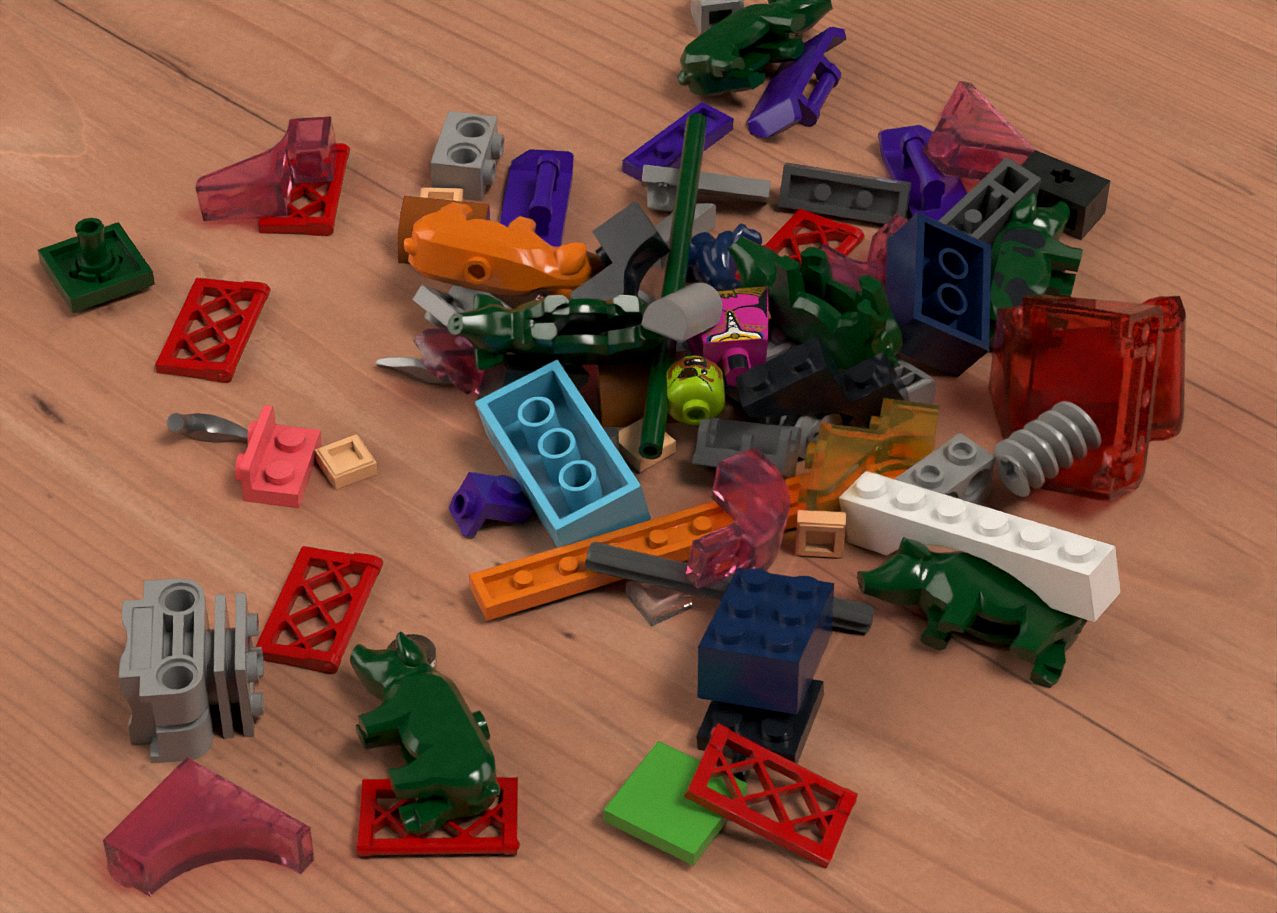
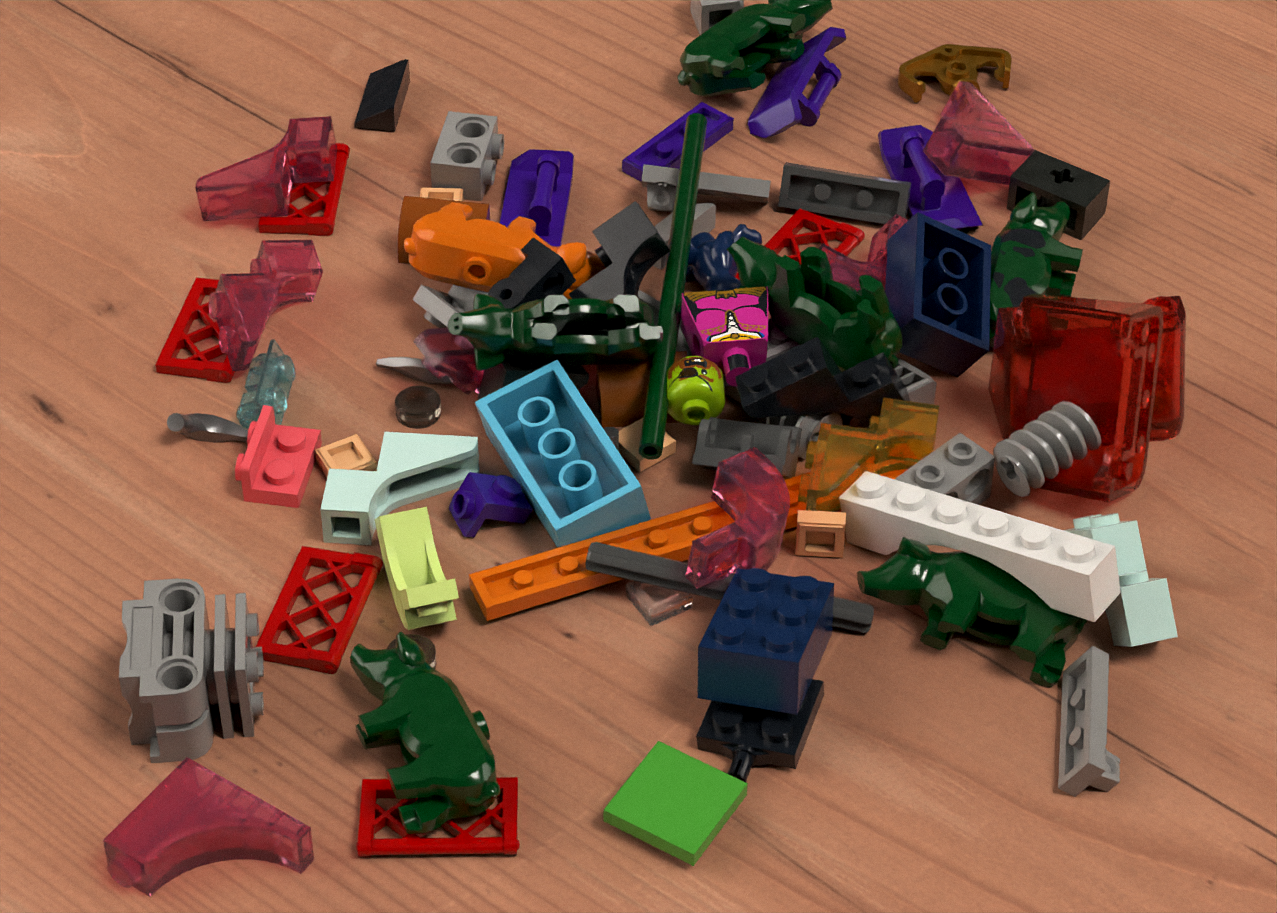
dark green plate [38,218,155,313] -> none
light grey brick [641,283,723,342] -> none
red window [684,723,858,869] -> none
dark grey slope [939,157,1041,245] -> none
none -> clear pink arch [209,240,323,371]
none -> clear light blue hinge [236,339,296,429]
none -> light aqua arch [320,432,479,545]
none -> black slope [354,59,410,132]
none -> yellowish green arch [374,507,459,630]
none -> clear smoke tile [395,386,441,429]
none -> black leg [488,238,576,309]
none -> pearl gold piece [898,44,1012,115]
none -> light grey hinge [1058,646,1120,797]
none -> light aqua arch [1064,513,1178,647]

